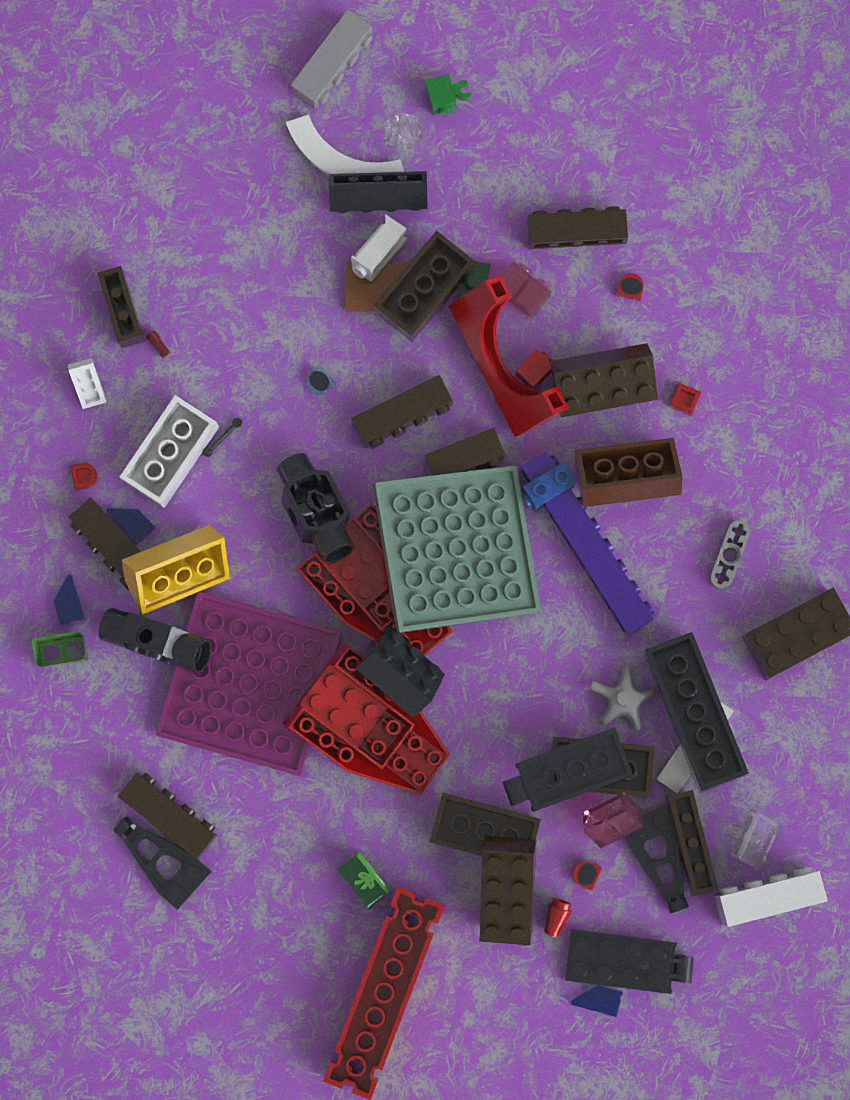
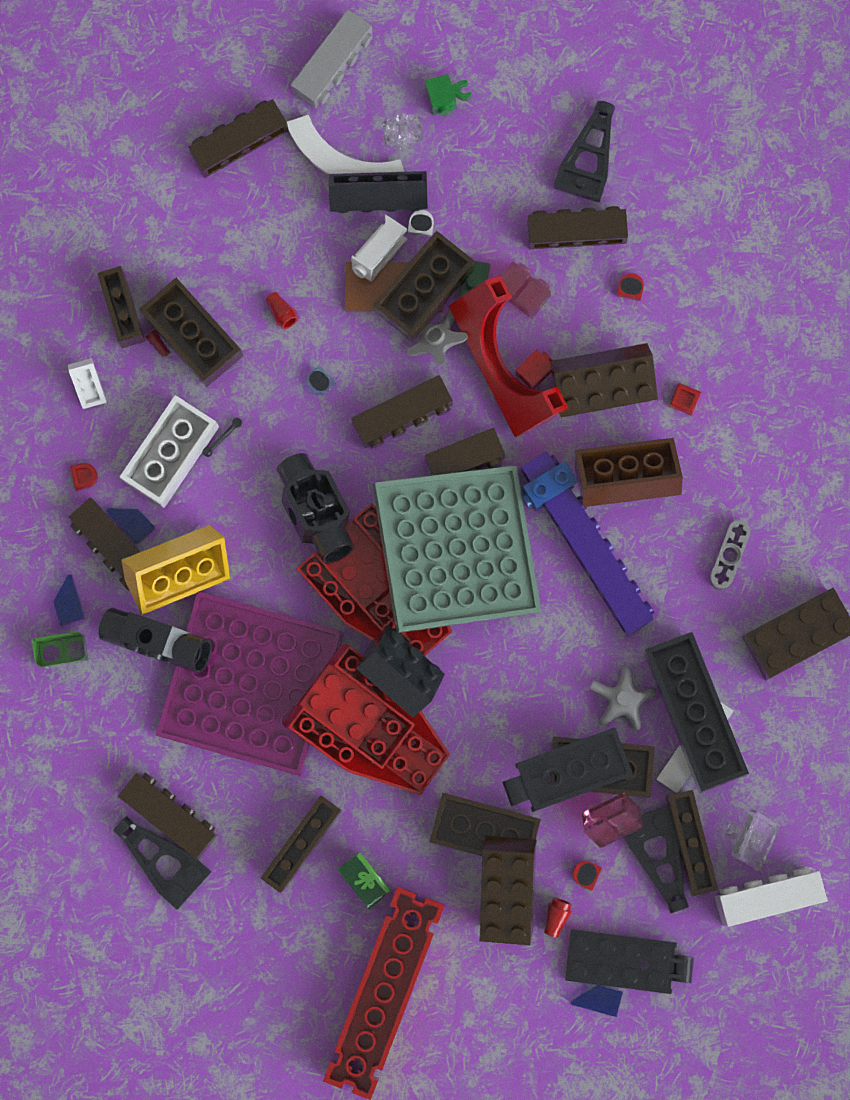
none -> dark brown brick [139,277,244,388]
none -> dark brown brick [188,99,289,178]
none -> dark brown brick [260,795,342,893]
none -> red cone [266,292,298,329]
none -> light grey animal [406,309,468,366]
none -> tile [408,210,434,237]
none -> black plate [553,101,615,203]

